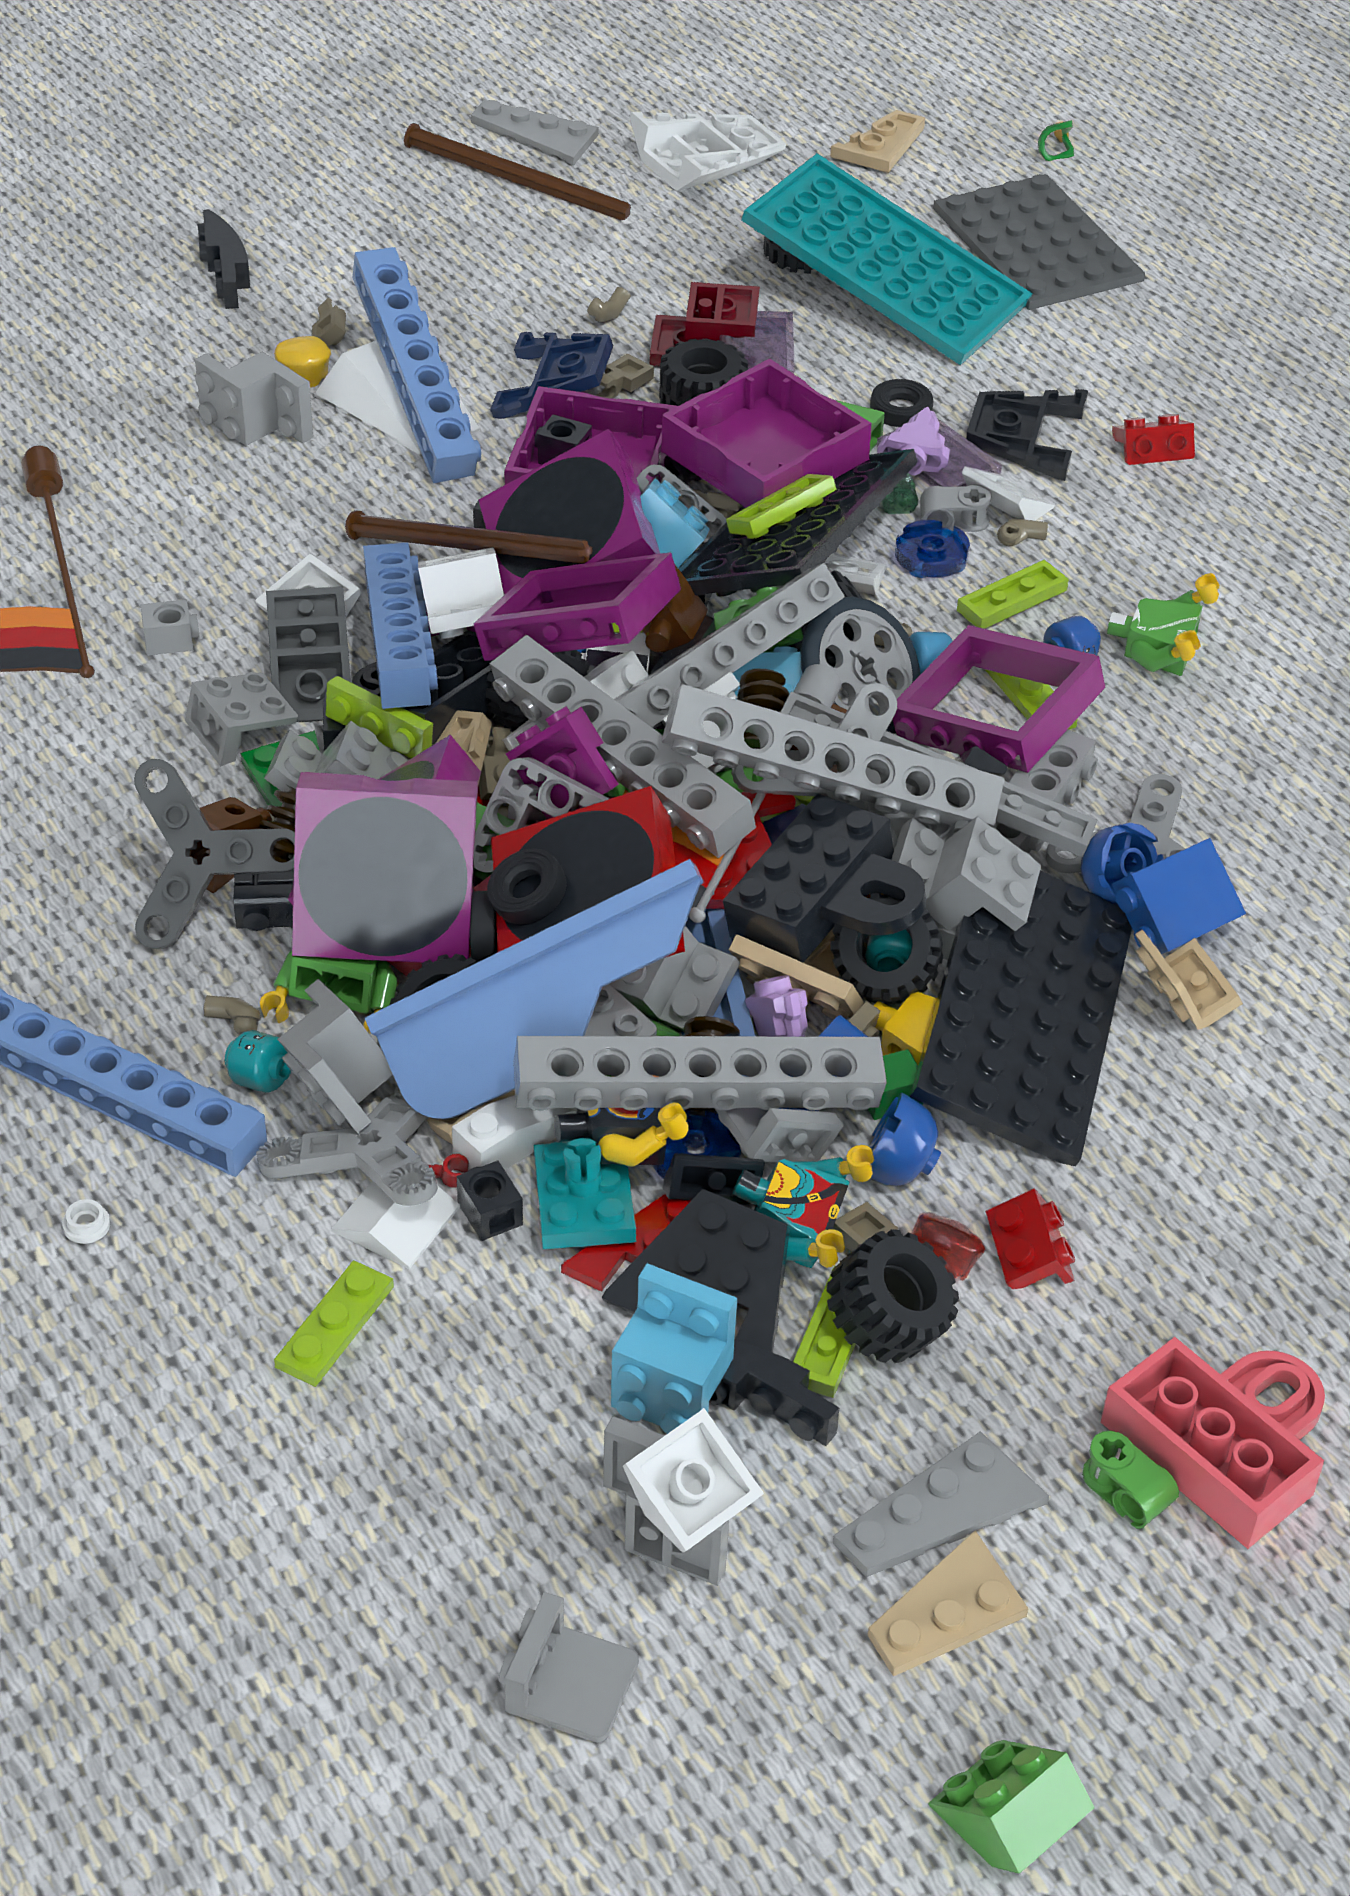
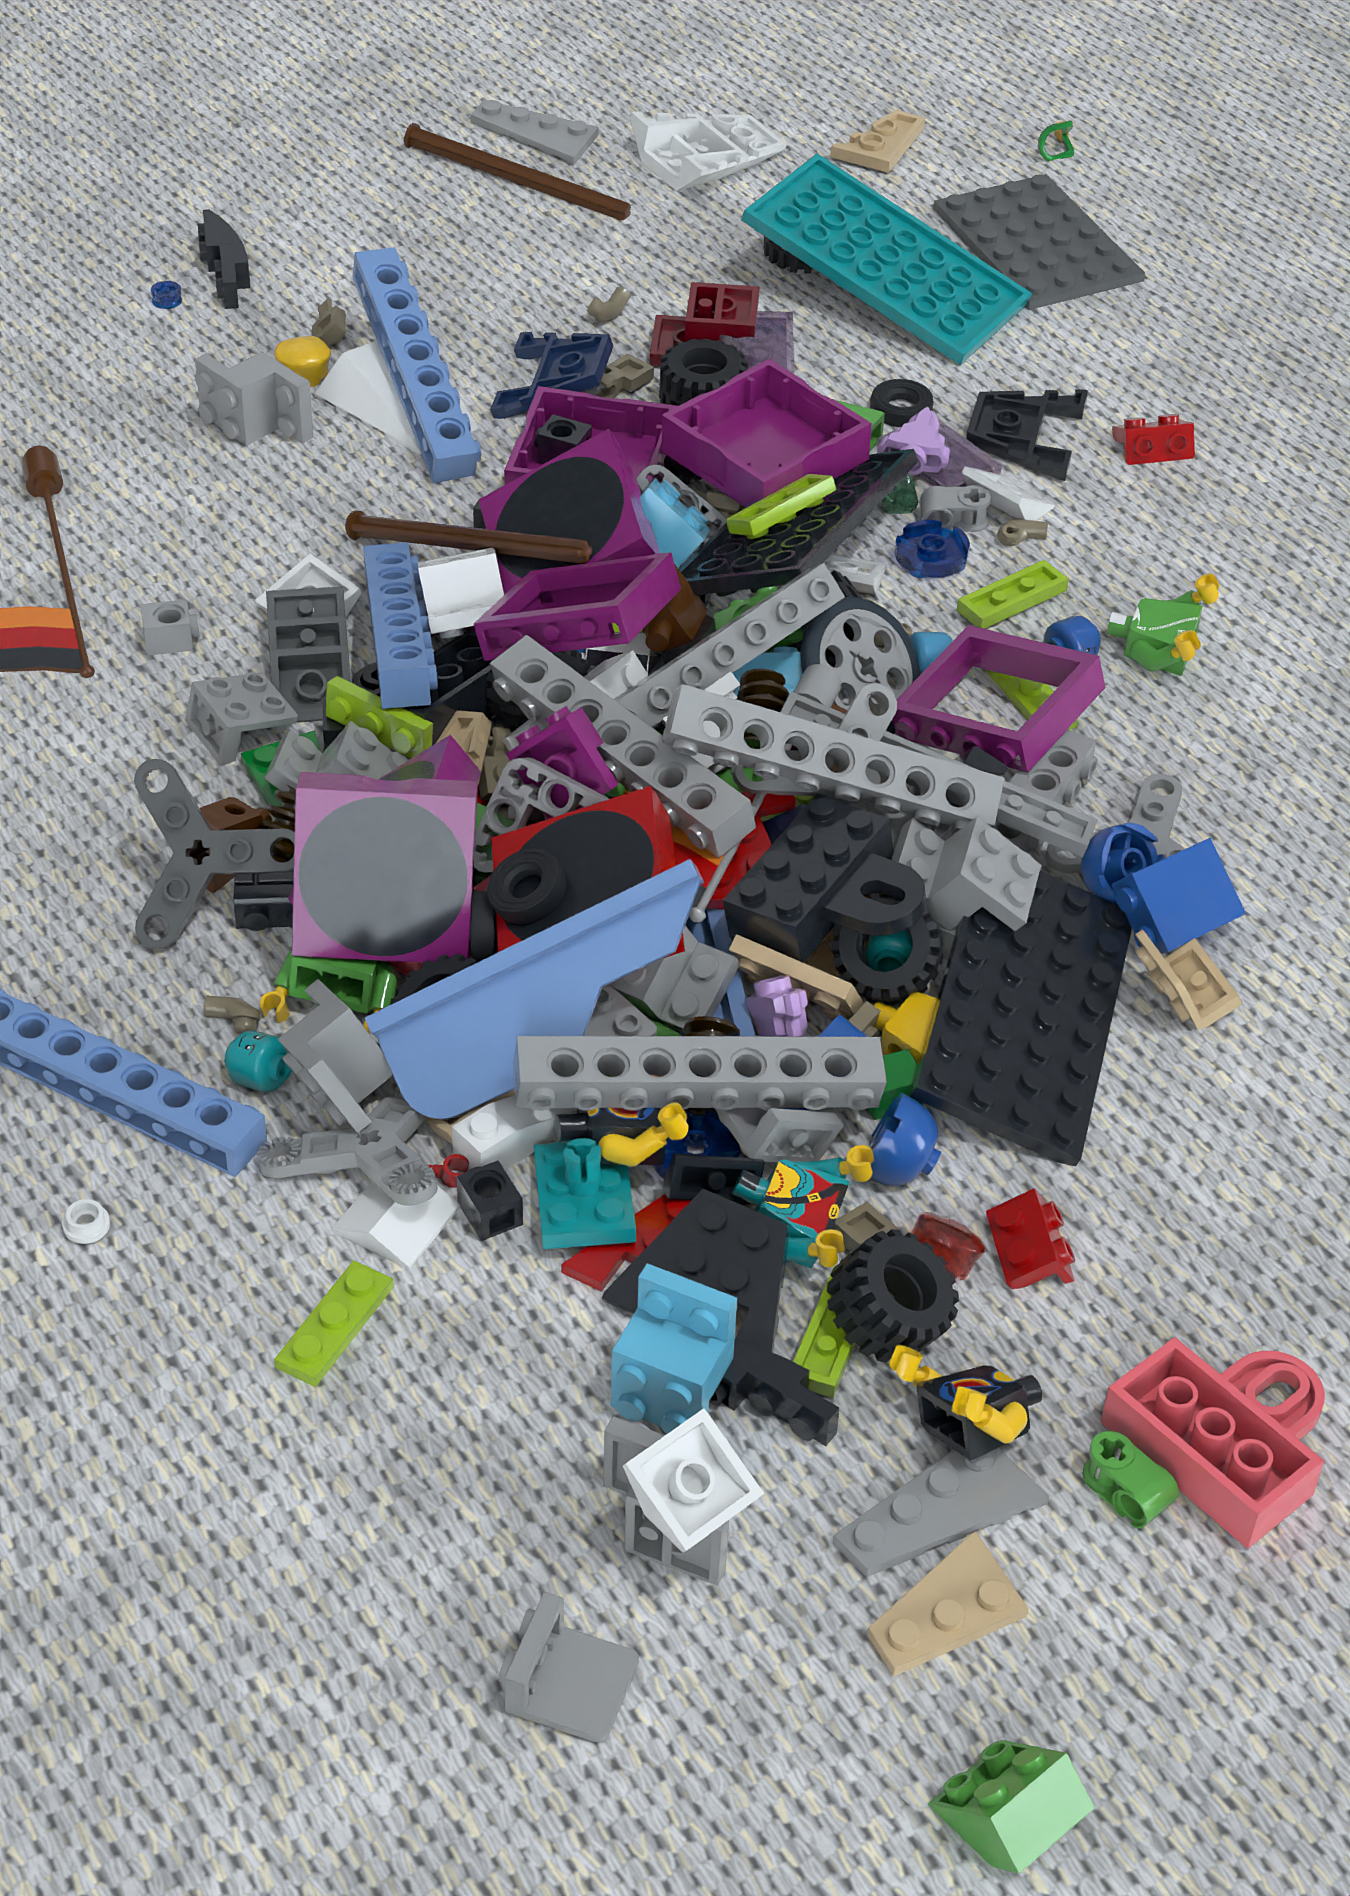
none -> clear blue bush [151,281,182,309]
none -> torso [889,1345,1042,1461]

